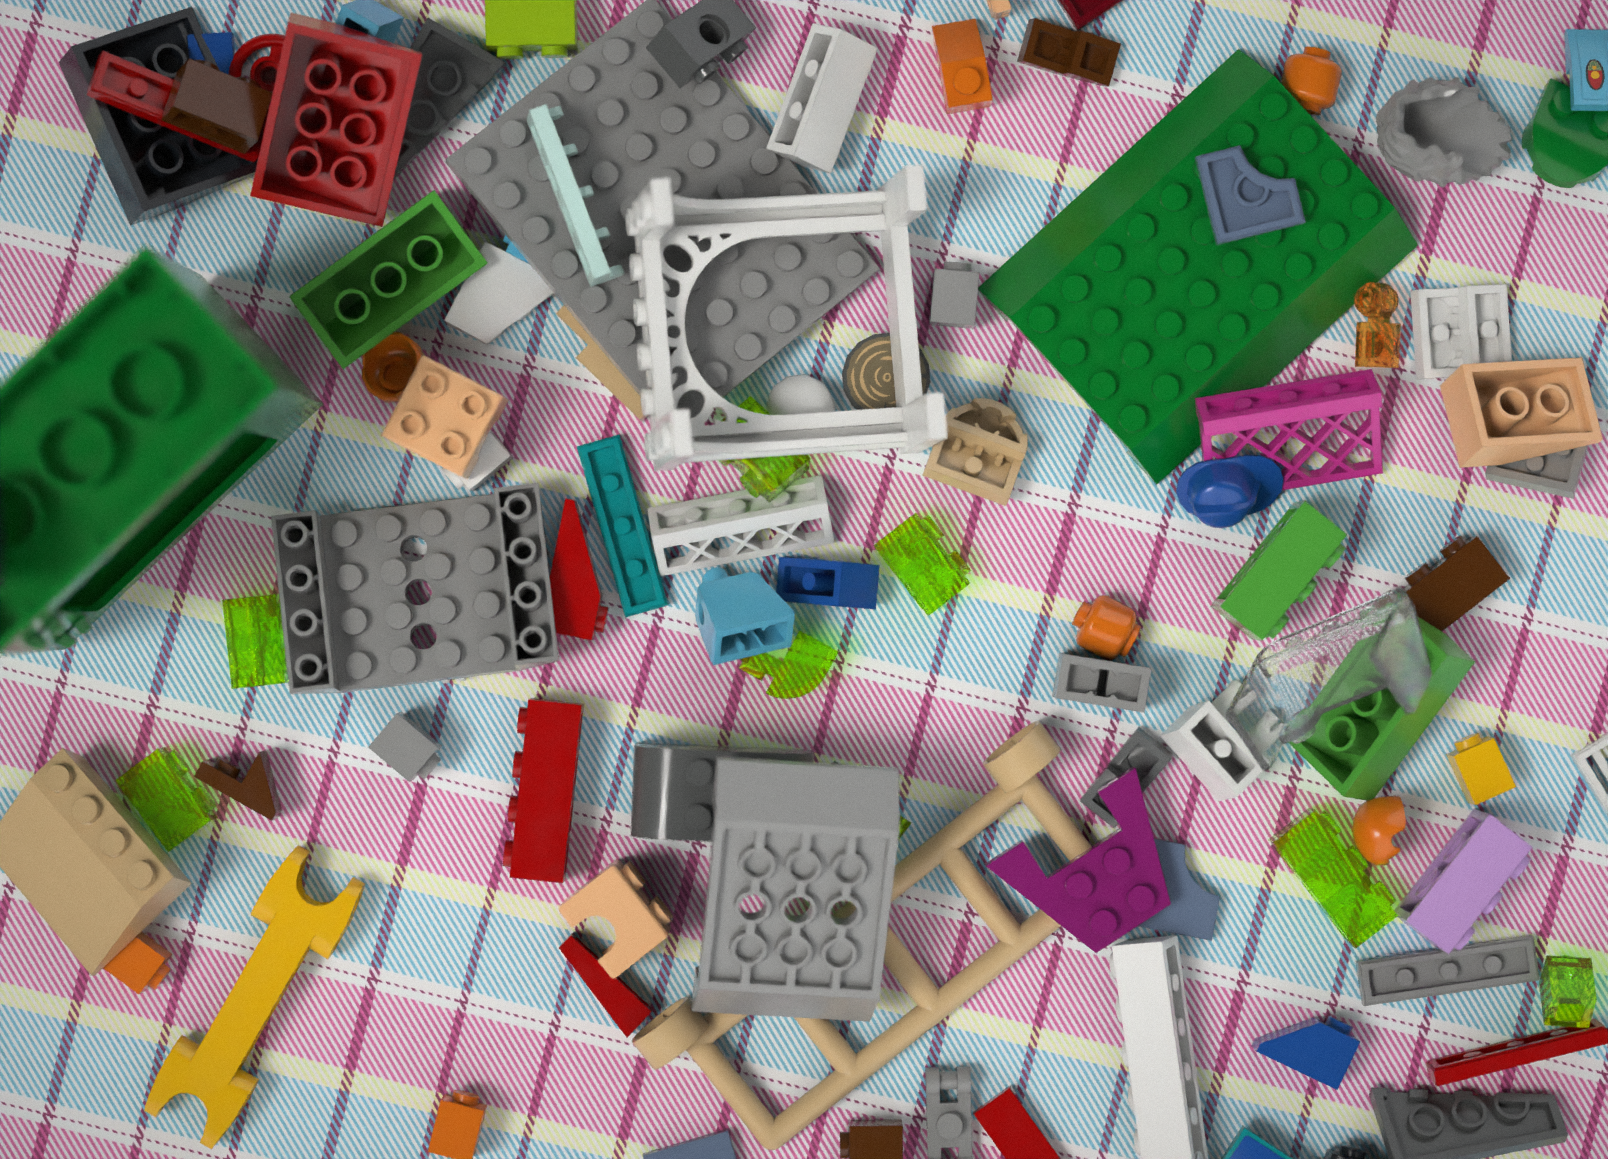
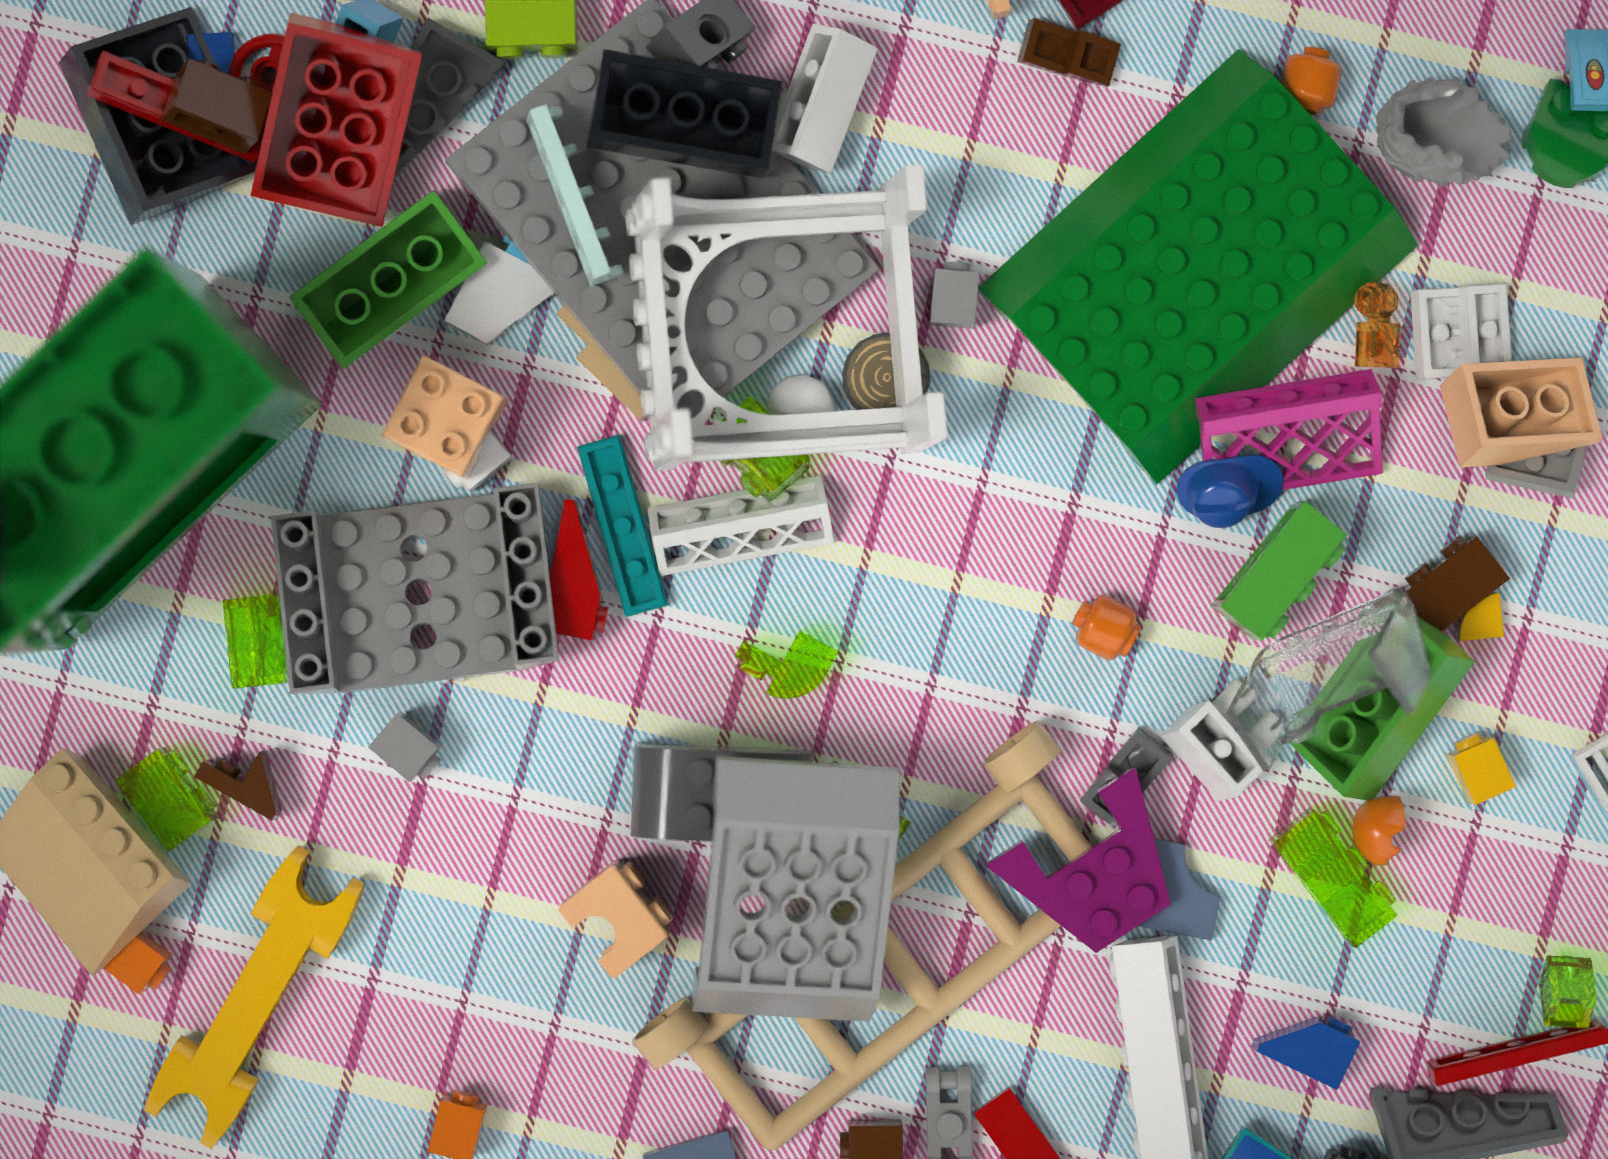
orange hair [362,332,425,403] -> none
red brick [503,698,584,883] -> none
red piece [559,933,653,1038] -> none
medium azure torso [695,567,795,665] -> none
blue slope [776,557,880,610] -> none
clear neon green brick [873,513,971,616] -> none
tan slope [922,398,1028,506] -> none
orange slope [931,19,993,115] -> none
light grey brick [1052,653,1152,713] -> none
sand blue tile [1195,146,1305,245] -> none
light grey tile [1355,935,1540,1006] -> none
lavender brick [1392,809,1533,954] -> none
none -> black slope [586,49,783,178]
none -> yellow tile [1457,593,1504,641]

